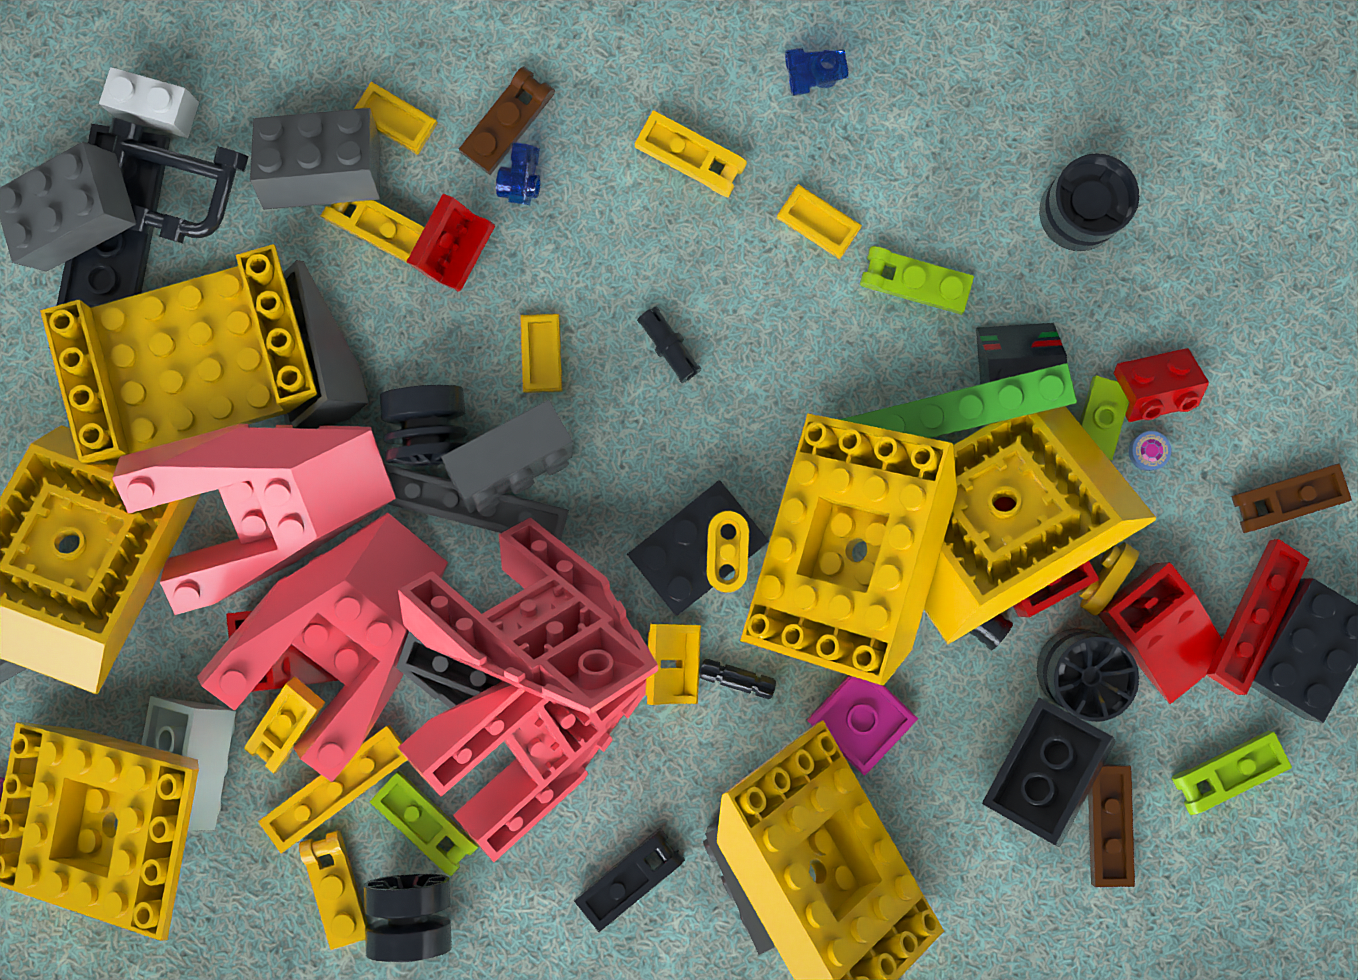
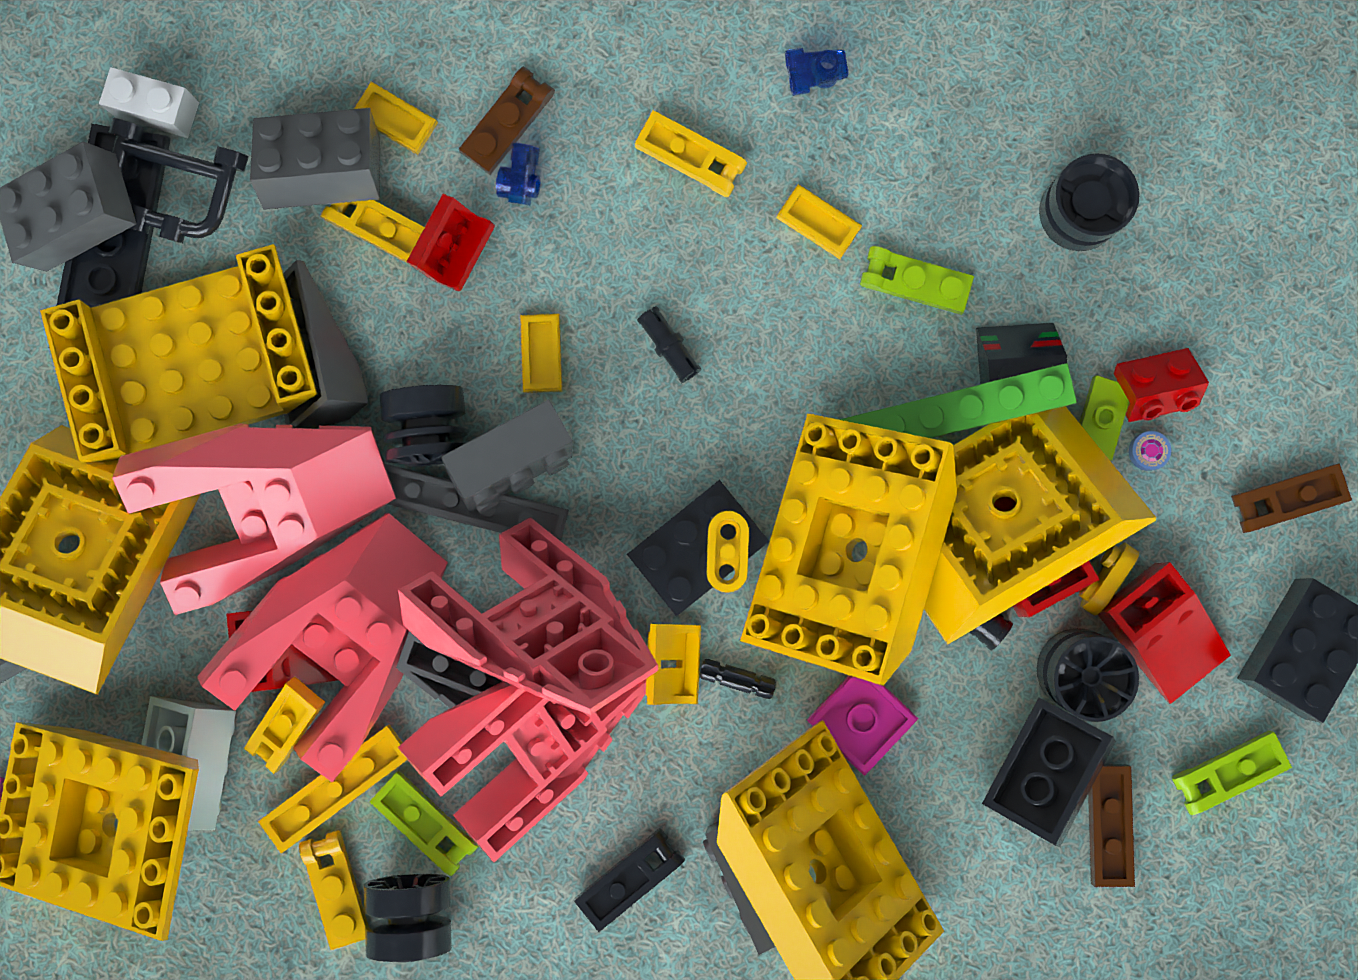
red plate [1206,539,1310,695] -> none

